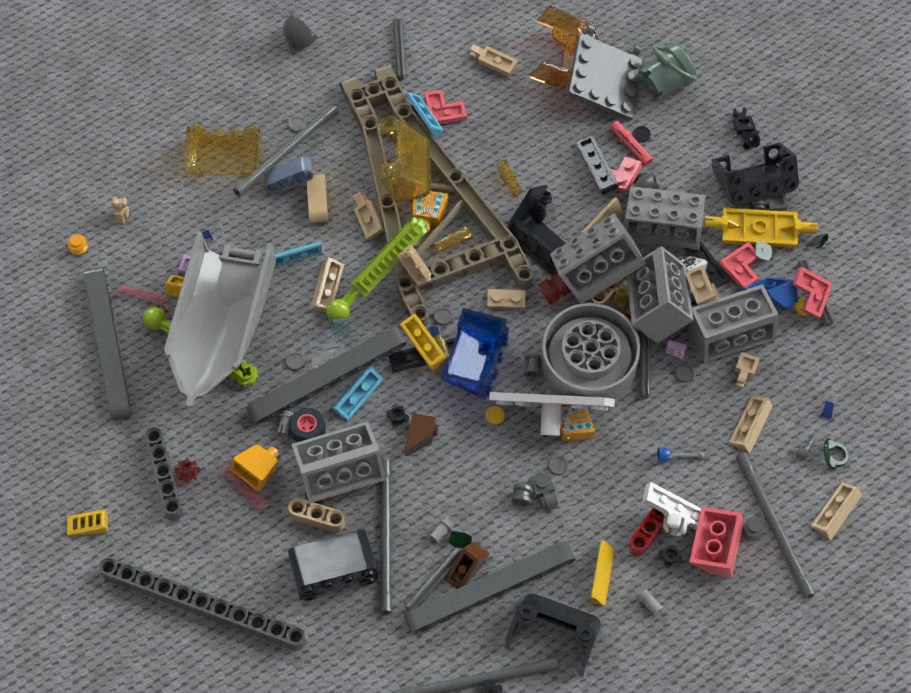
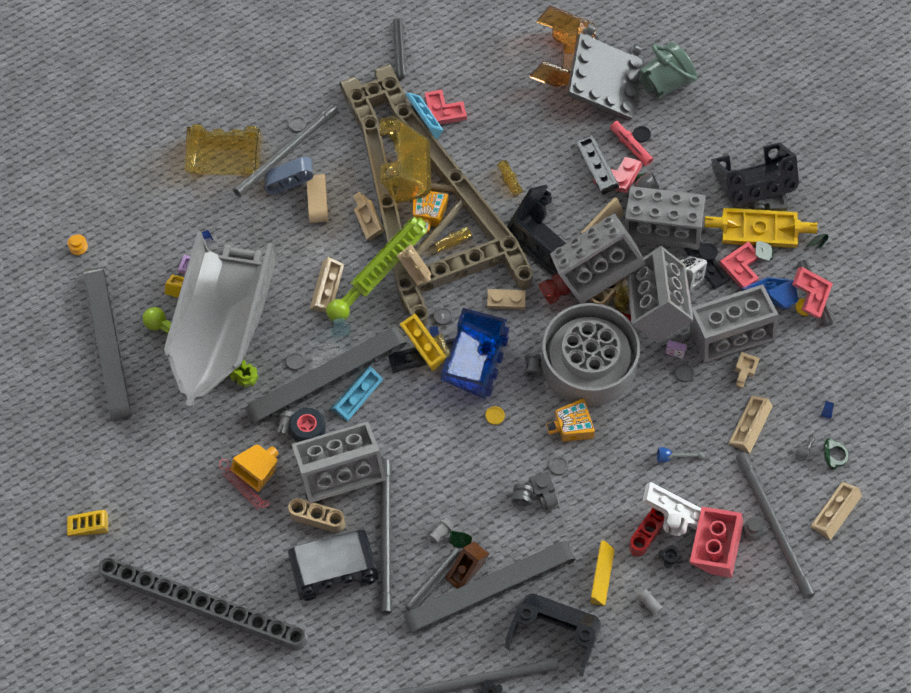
coral piece [110,285,171,315] -> none
tan plate [112,197,129,224] -> none
dark grey beam [145,427,183,521] -> none
clear red gear [174,457,200,484] -> none
medium azure slope [275,241,322,267] -> none
dark grey cylinder [283,13,318,48] -> none
black plate [386,406,409,427] -> none
reddish brown slope [405,413,439,456] -> none
tan plate [469,44,518,77] -> none
white plate [489,392,615,436] -> none
dark grey axle [640,331,651,398] -> none
tan panel [685,265,720,305] -> none
black plate [732,107,756,135] -> none
black plate [742,129,760,149] -> none
none -> black piece [699,243,718,261]

